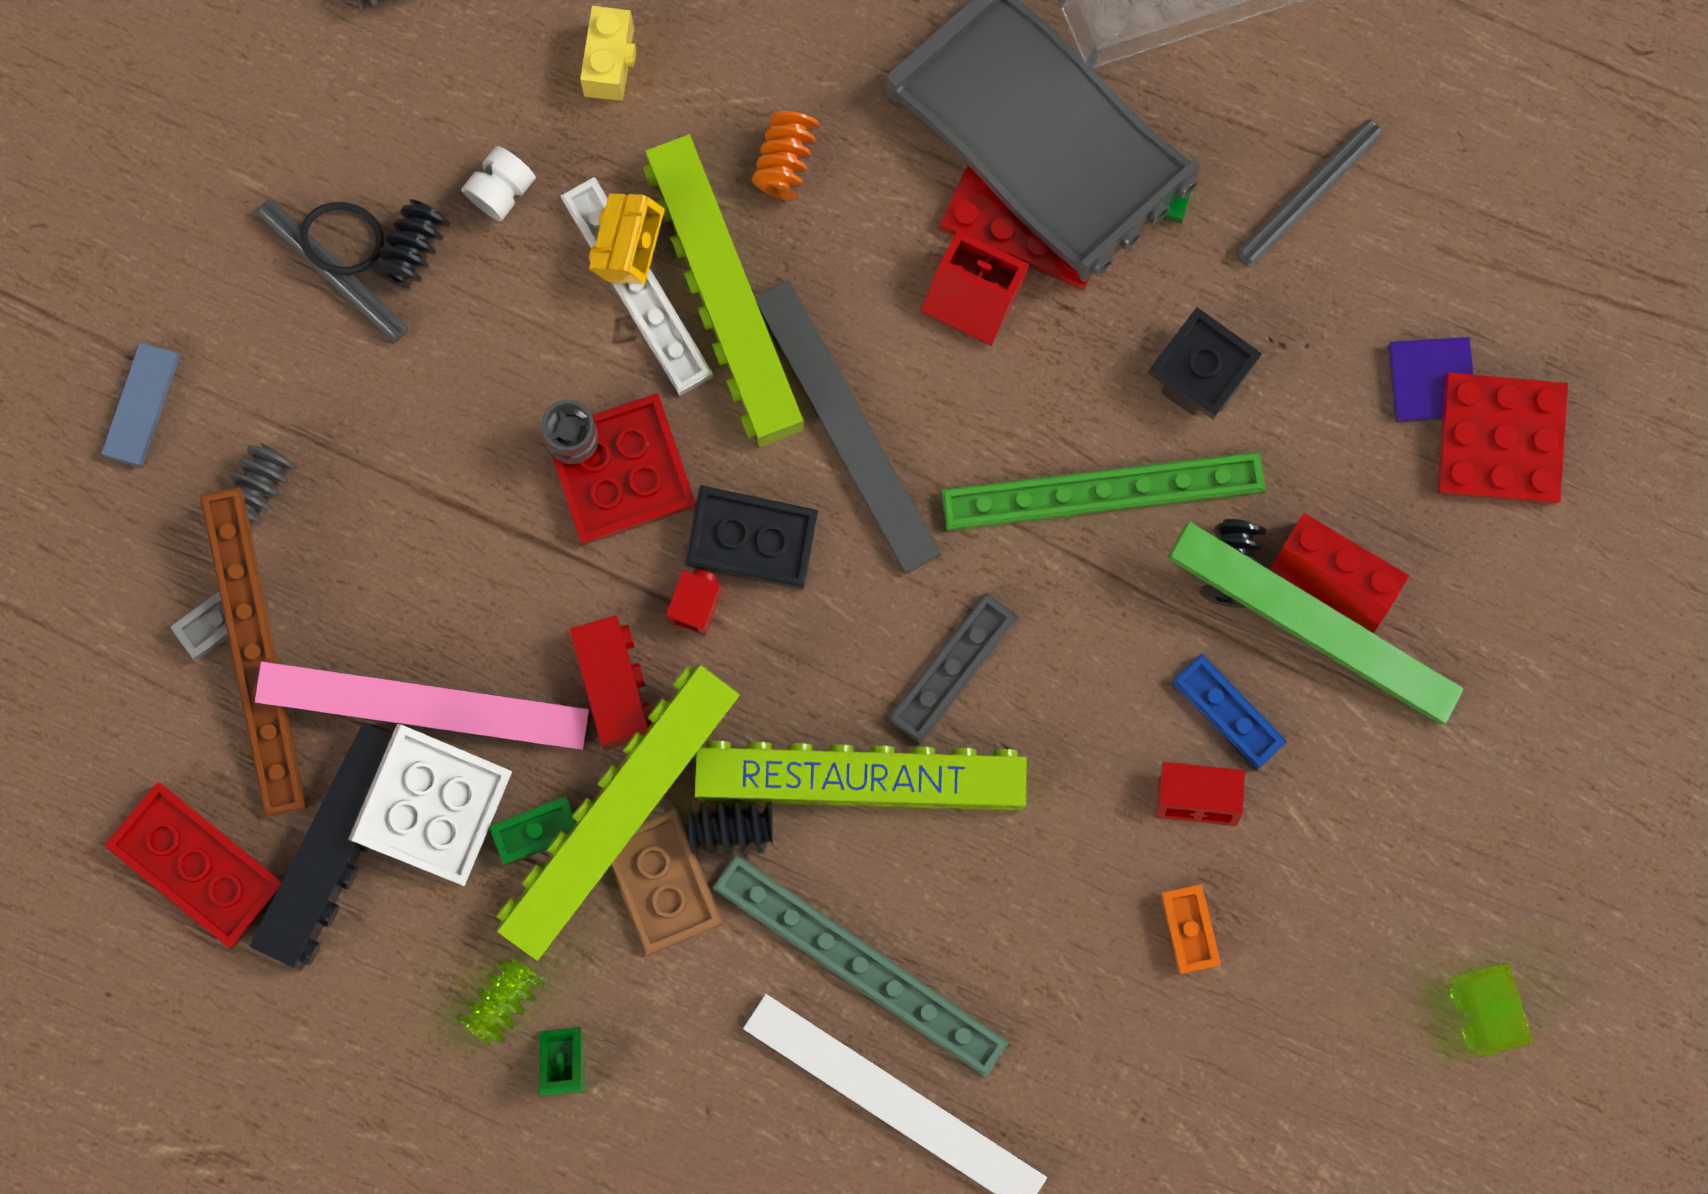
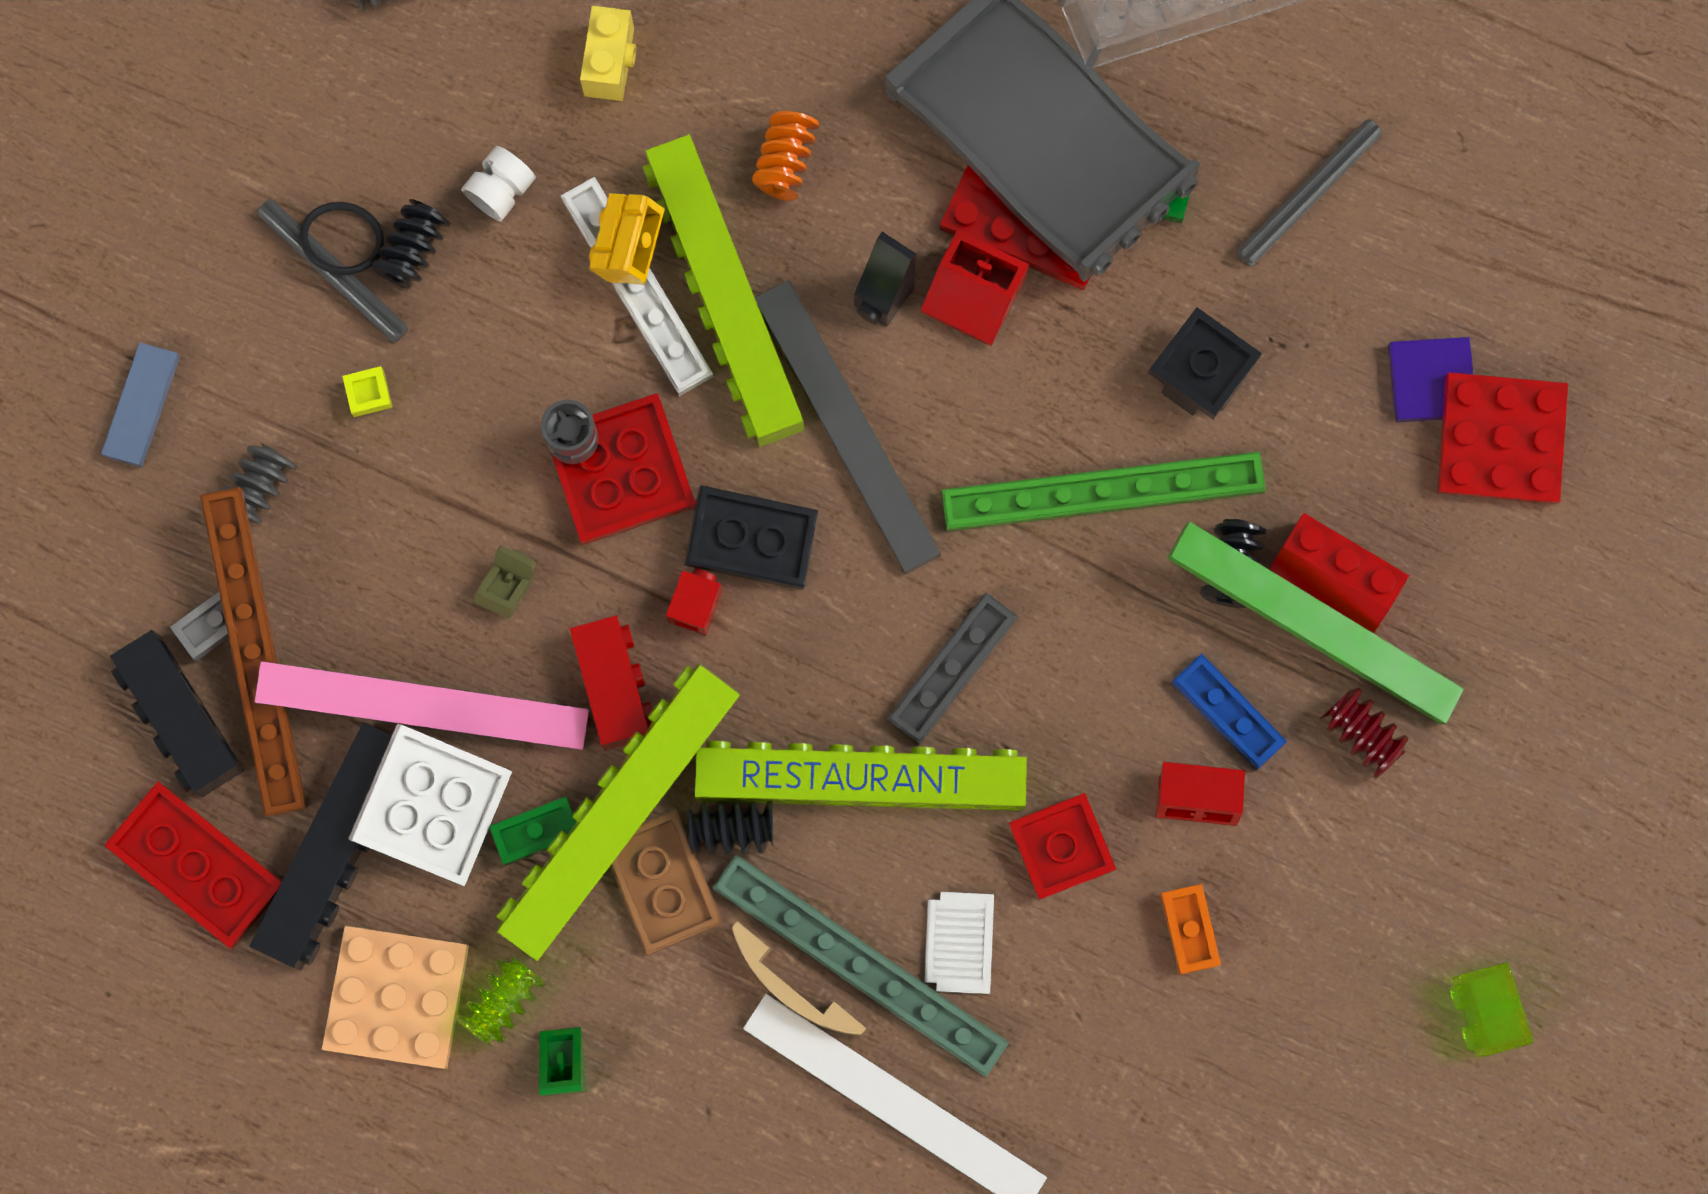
none -> black brick [110,630,245,797]
none -> light nougat plate [322,926,469,1069]
none -> neon yellow plate [342,366,393,417]
none -> olive bracket [474,546,536,619]
none -> tan slope [732,921,866,1036]
none -> black slope [854,231,916,327]
none -> white window [924,892,994,994]
none -> red plate [1008,793,1116,901]
none -> dark red piece [1319,687,1408,779]

